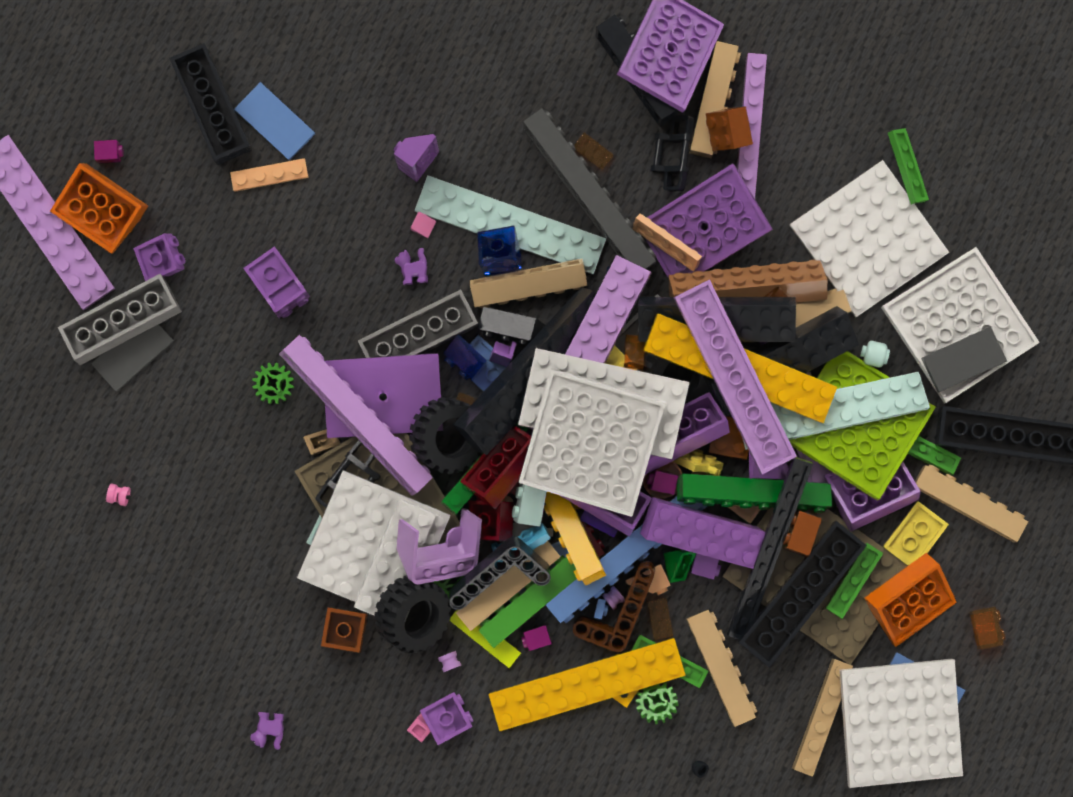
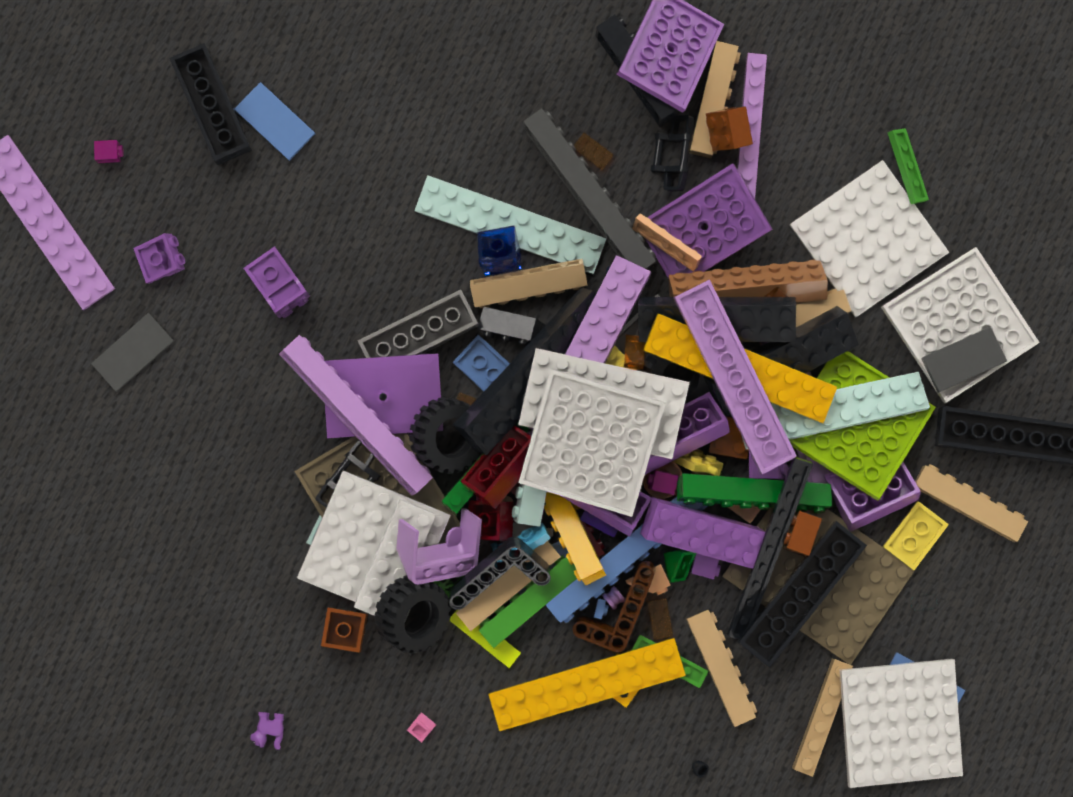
orange slope [50,163,148,254] -> none
light grey brick [58,274,182,365] -> none
bright pink wheel [106,484,131,506] -> none
light nougat plate [230,158,309,192] -> none
bright green gear [252,363,294,404] -> none
tan slope [303,429,340,457] -> none
medium lavender slope [394,134,439,182] -> none
medium lavender animal [395,248,428,285] -> none
bright pink slope [411,212,437,238] -> none
medium lavender plate [420,692,473,745] -> none
lavender wheel [438,651,461,672] -> none
clear blue slope [444,334,488,381] -> none
medium lavender panel [489,341,516,367] -> none
magenta brick [521,625,551,651] -> none
bright green gear [636,683,679,724] -> none
bright green plate [825,543,883,619] -> none
light aqua head [860,341,890,368] -> none
orange slope [865,553,957,647] -> none
bright green plate [908,436,961,476] -> none
clear orange brick [969,607,1005,650] -> none

